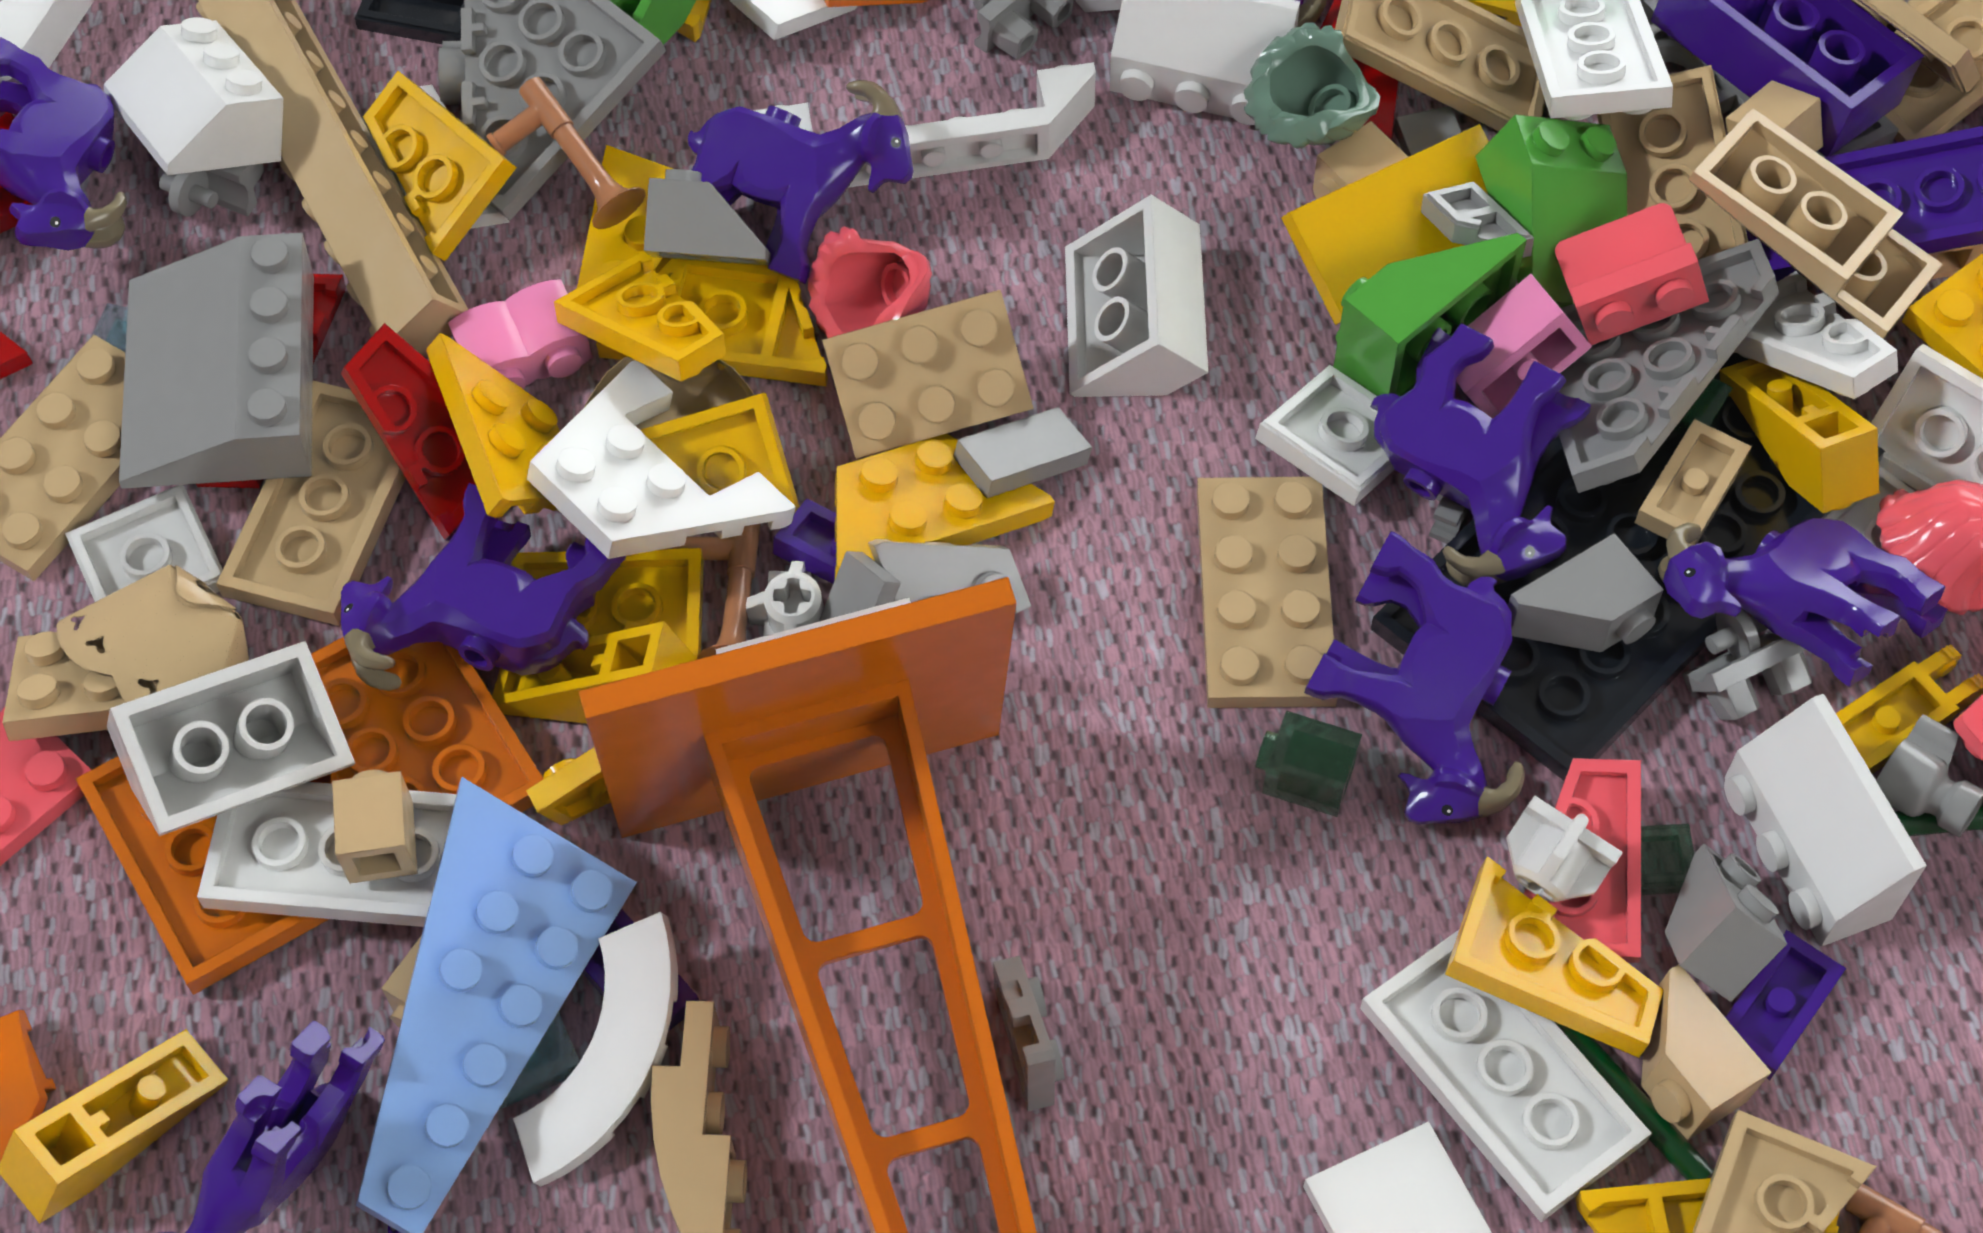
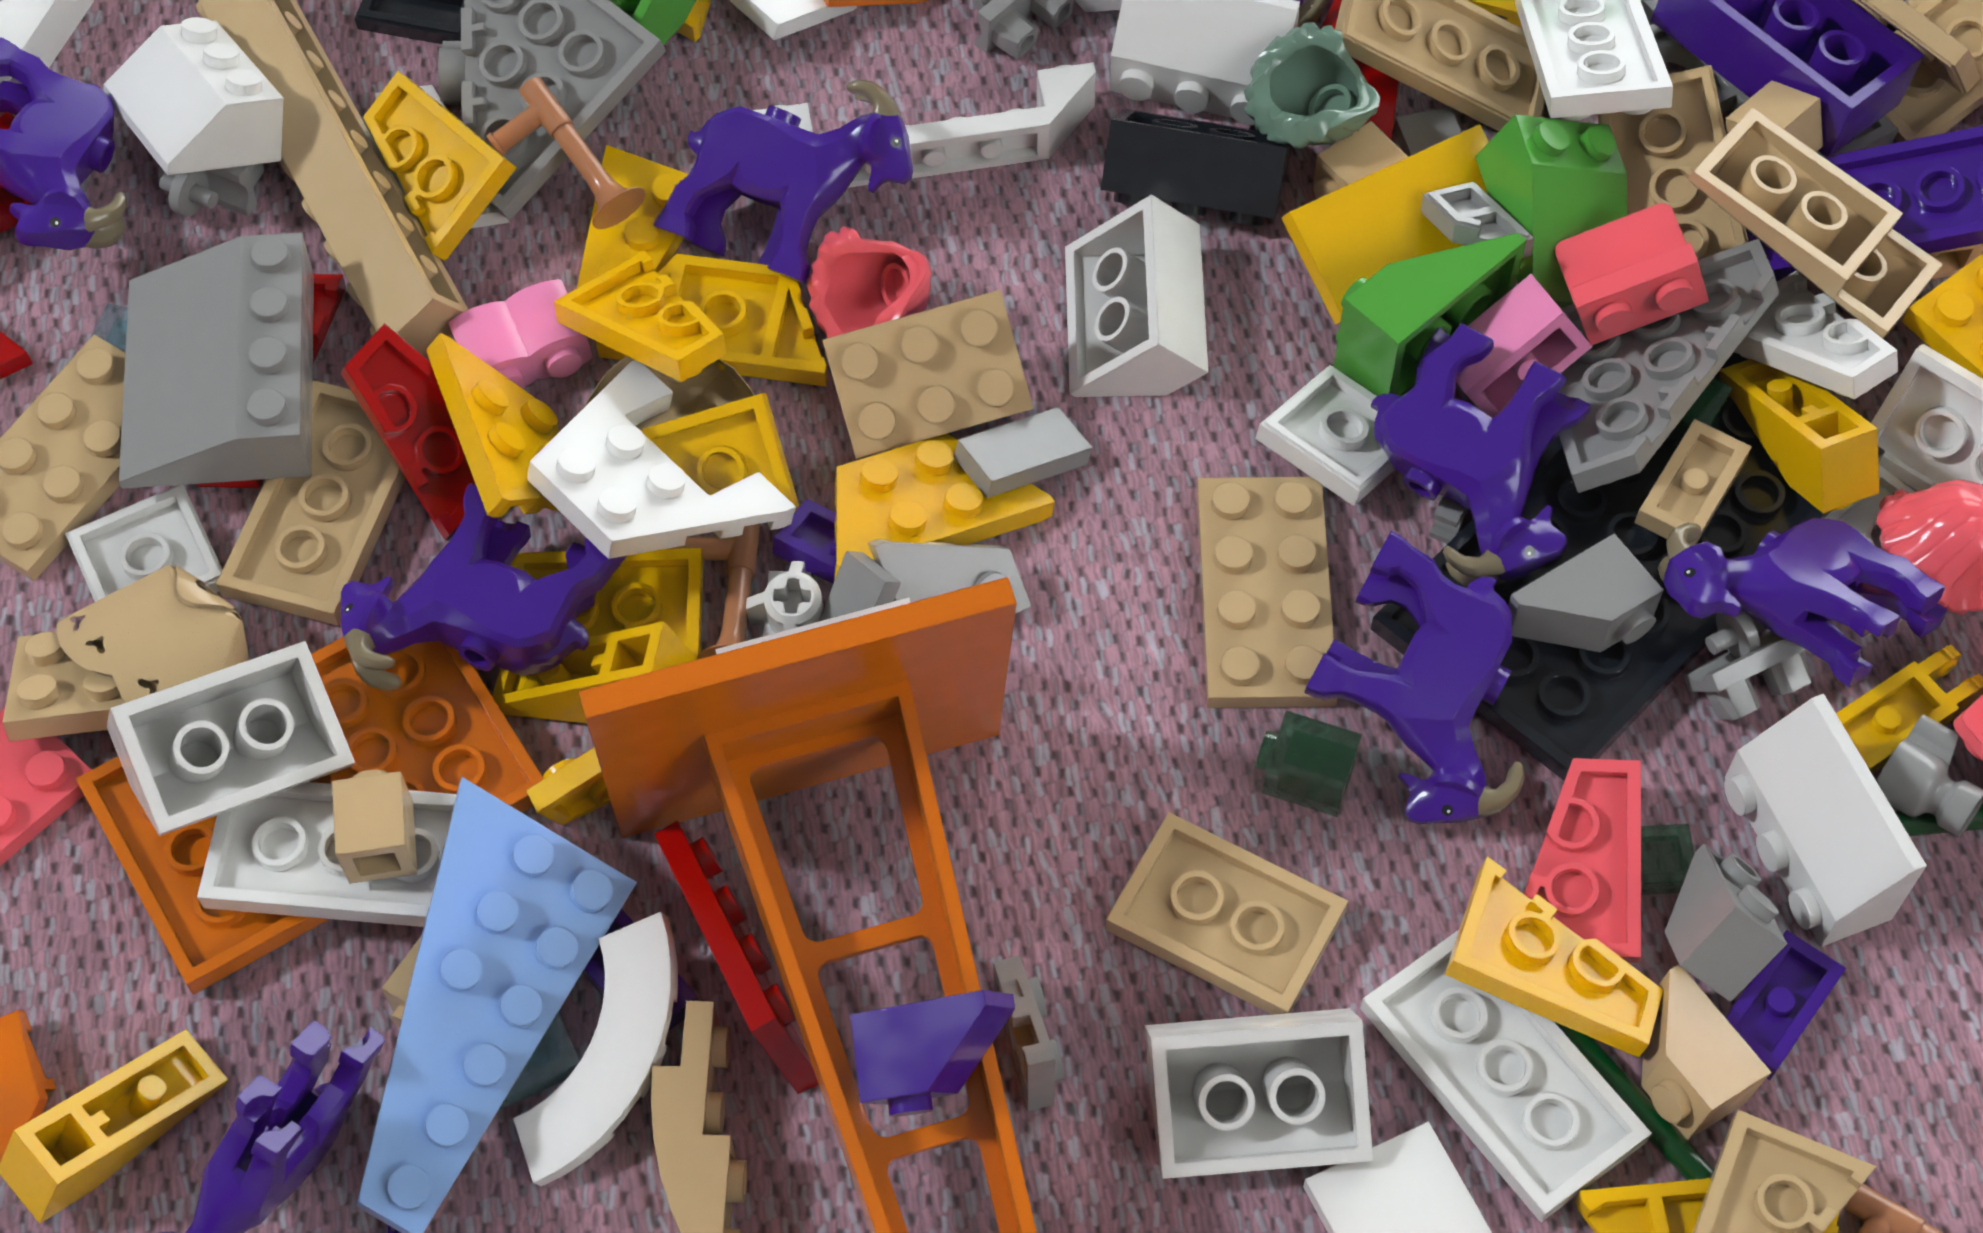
light grey slope [644,169,771,266] -> none
white piece [1506,796,1623,902] -> none
none -> red wing [654,820,819,1094]
none -> dark purple slope [850,990,1015,1117]
none -> black slope [1100,108,1292,226]
none -> tan plate [1105,812,1348,1015]
none -> white slope [1144,1008,1373,1179]

